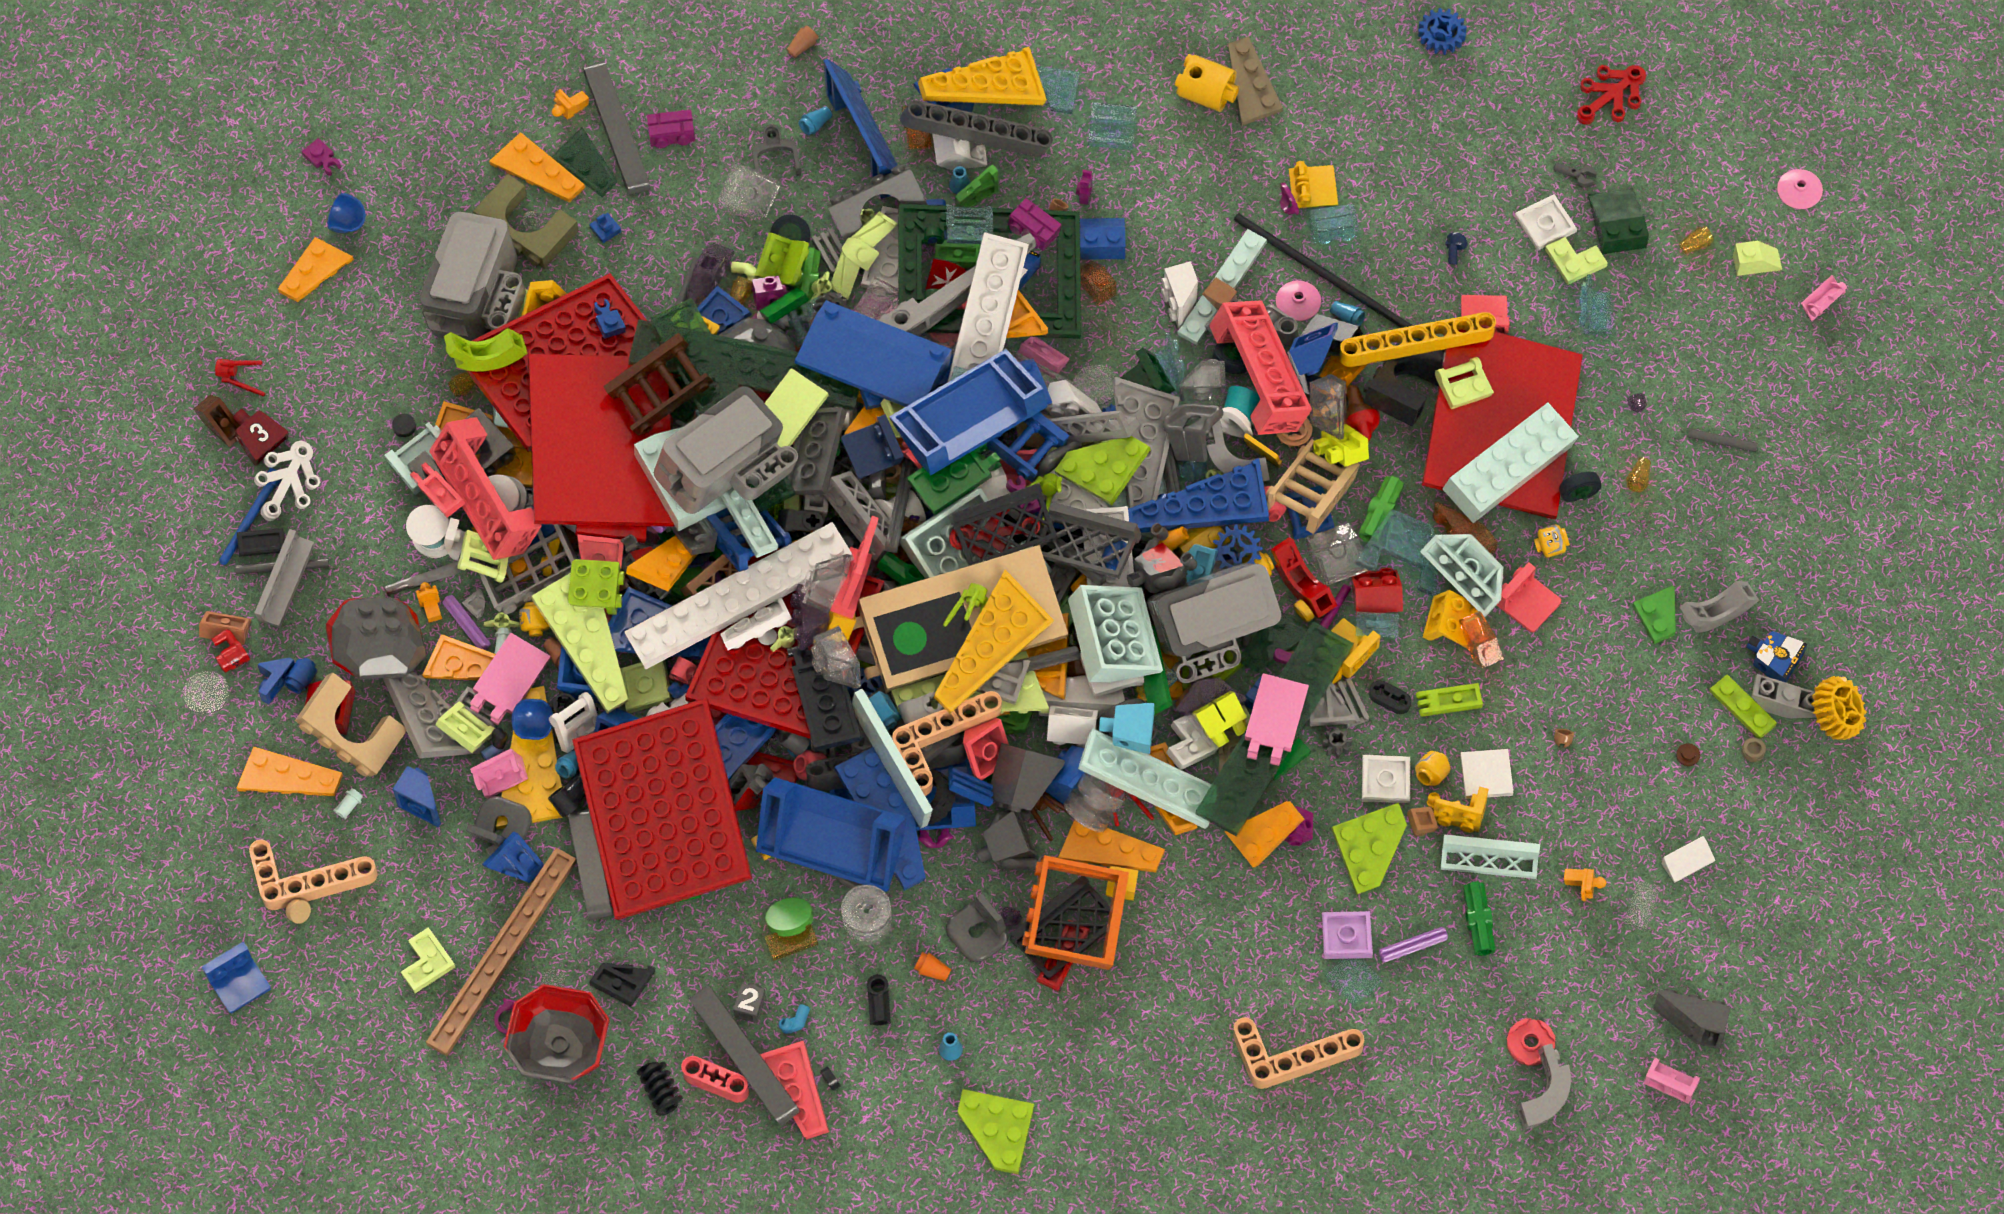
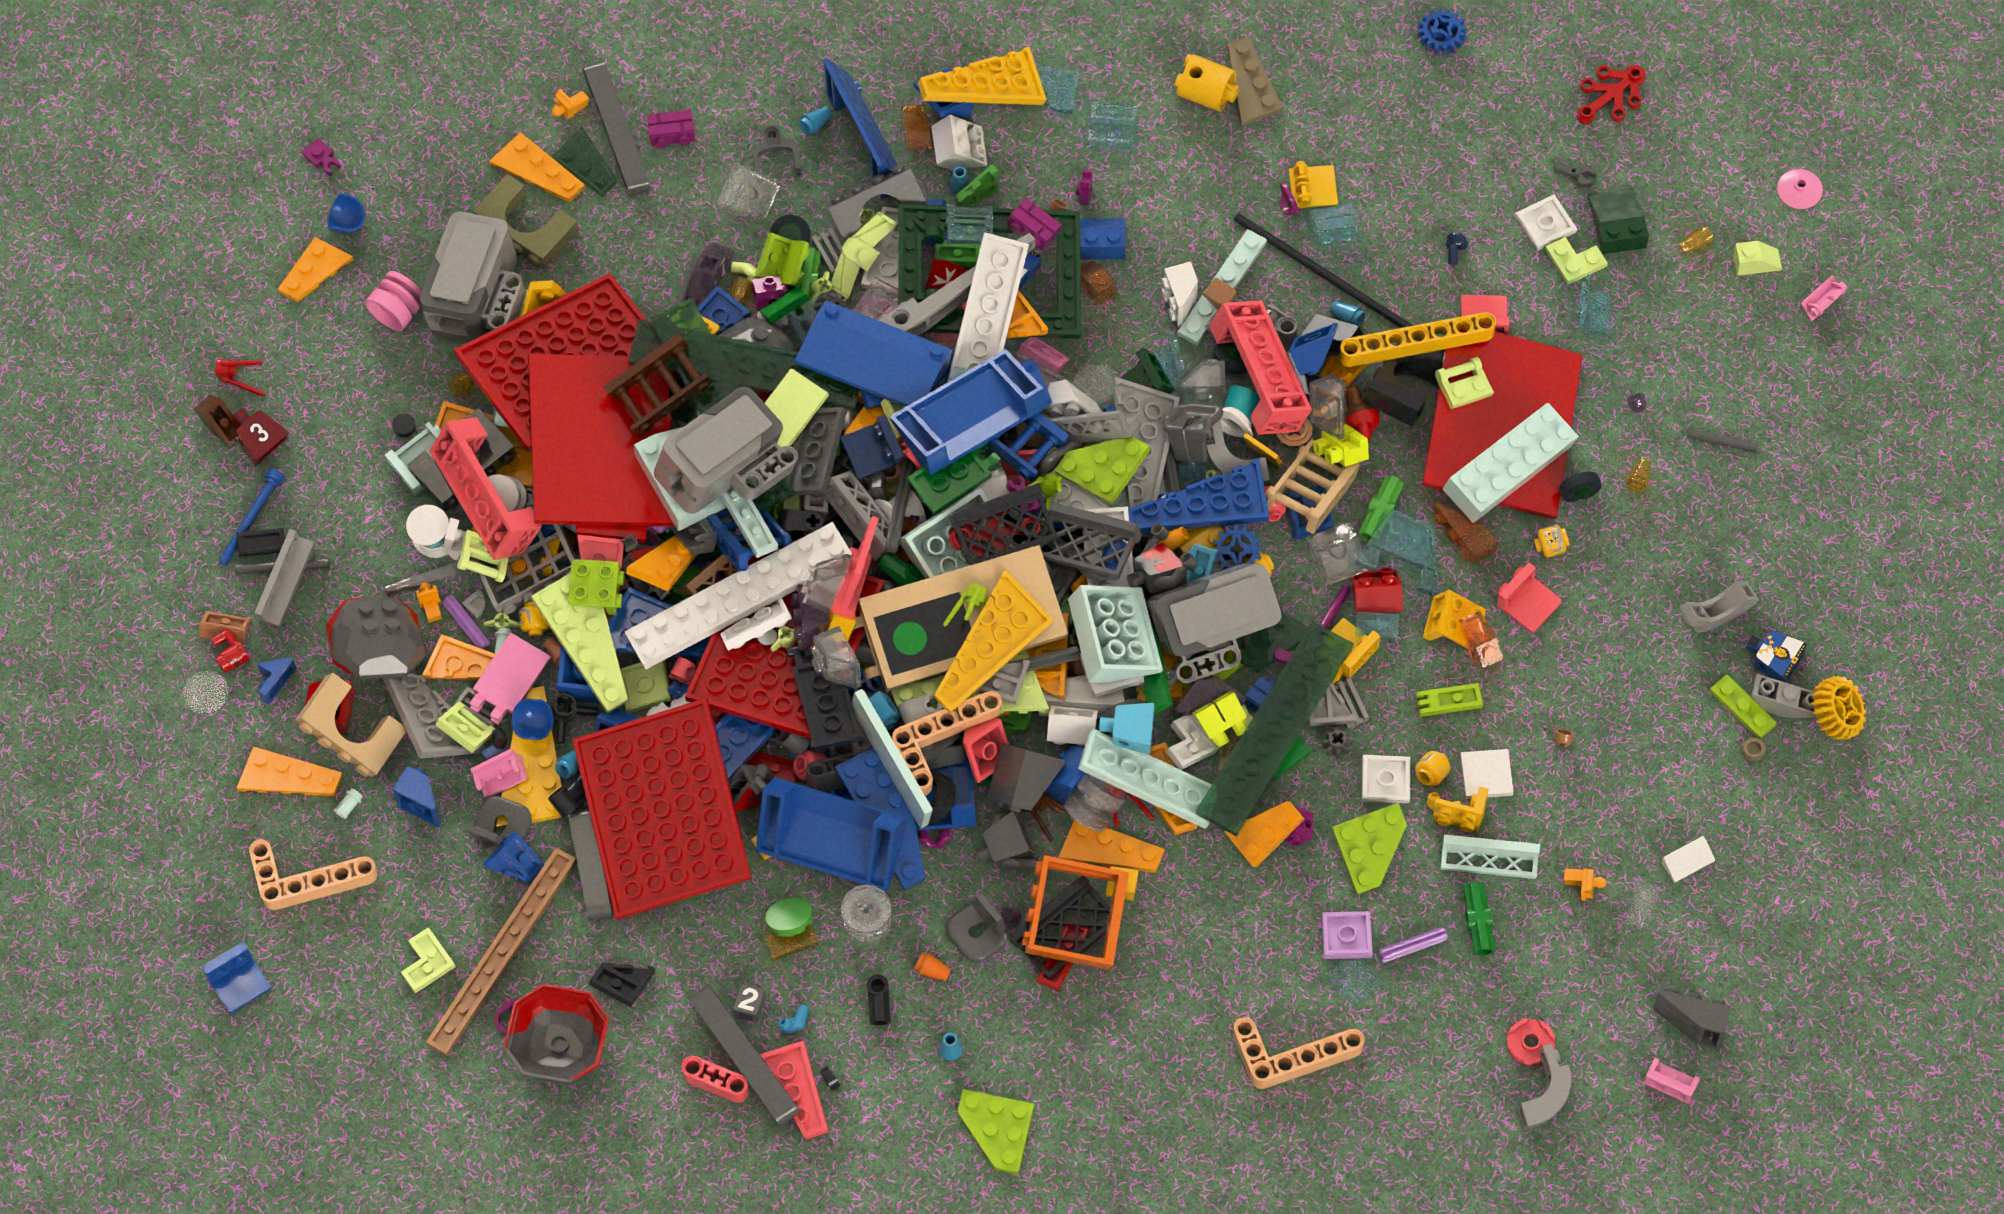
white plant [254,441,320,521] -> none
blue brick [284,658,317,694] -> none
tan tile [286,898,311,924] -> none
coral hinge [410,462,465,518] -> none
lime arch [444,328,528,372] -> none
clear tile [542,968,567,988] -> none
white plate [549,692,598,753] -> none
blue tile [589,213,621,244] -> none
blue plate [594,299,626,339] -> none
black piece [637,1062,683,1116] -> none
nougat cone [786,26,819,58] -> none
dark grey beam [900,100,1053,157] -> none
blue tile [948,768,993,807] -> none
bright pink tile [1244,673,1309,766] -> none
red arch [1270,537,1338,618] -> none
bright pink dish [1276,281,1321,321] -> none
yellow tile [1293,599,1314,623] -> none
black beam [1369,680,1411,714] -> none
medium nougat tile [1407,807,1438,837] -> none
light aqua wedge [1420,534,1503,617] -> none
bright green wing [1632,585,1676,644] -> none
reddish brown plate [1676,743,1700,766] -> none
none -> bright pink wheel [365,271,422,331]

